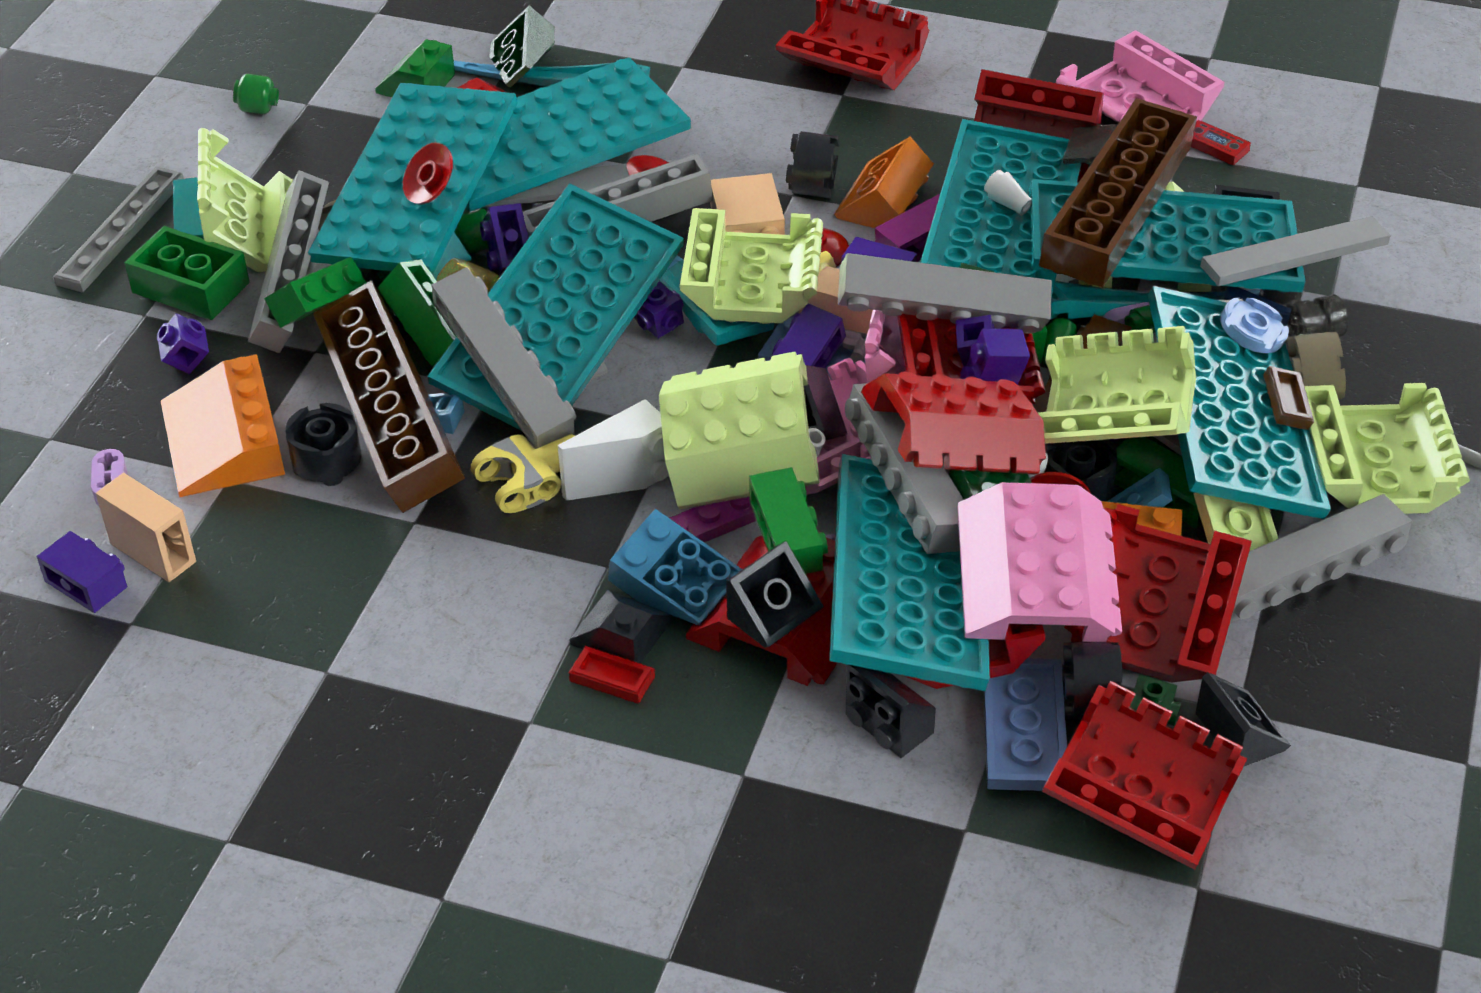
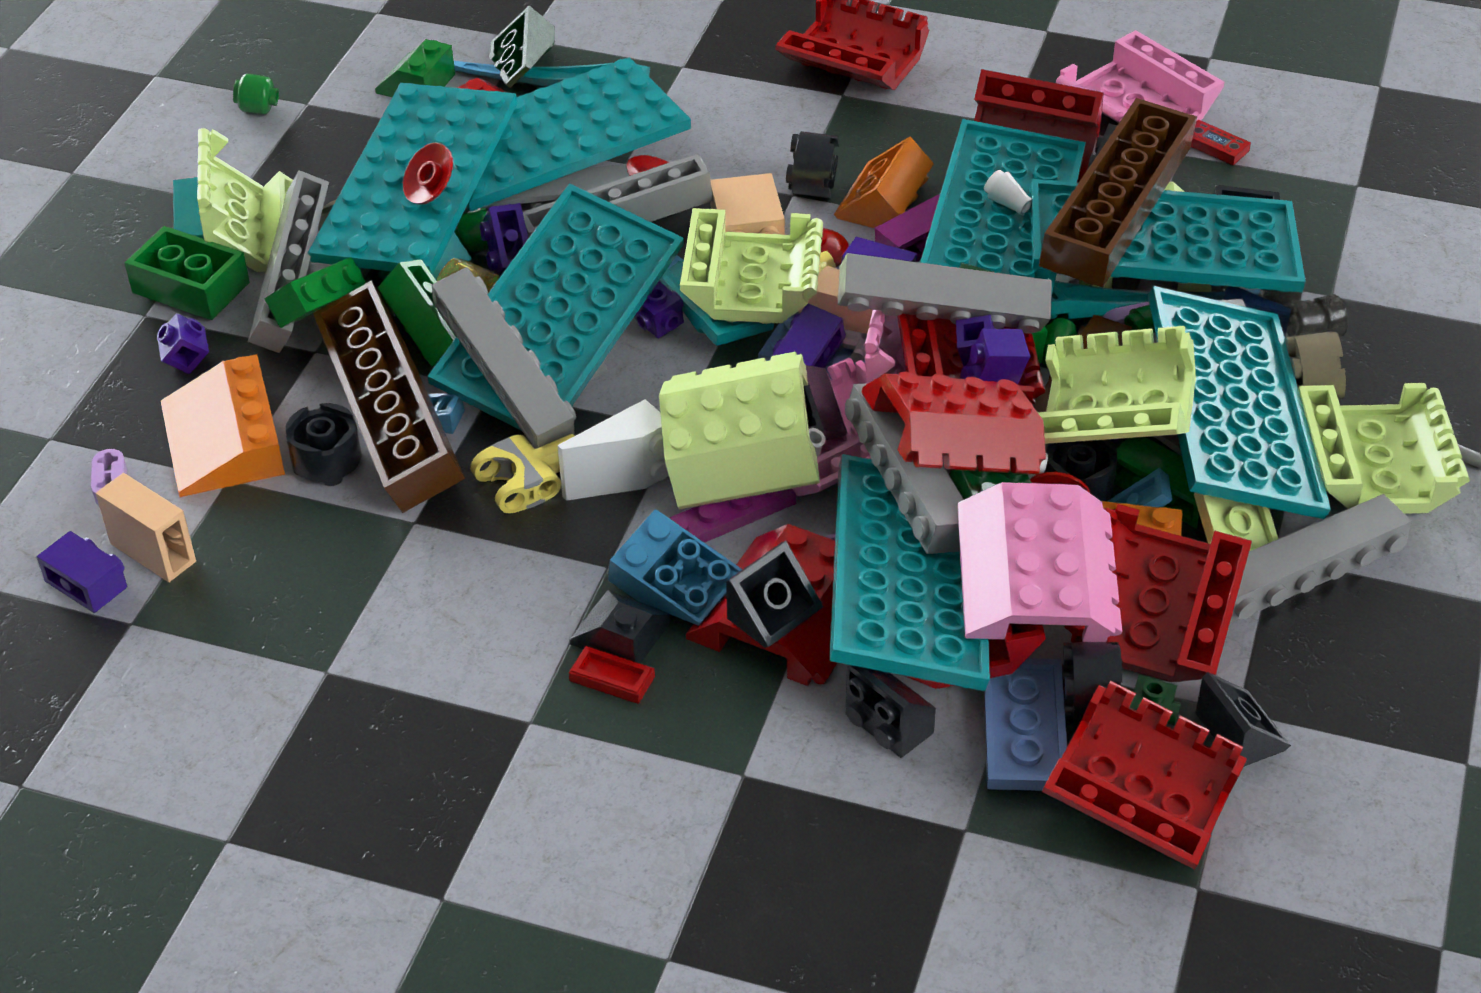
light grey tile [53,166,184,292] -> none
green brick [749,467,828,574] -> none
clear smoke piece [1062,124,1118,164] -> none
light grey tile [1200,216,1391,286] -> none
light blue tile [1220,297,1289,353] -> none
reddish brown tile [1263,366,1314,430] -> none

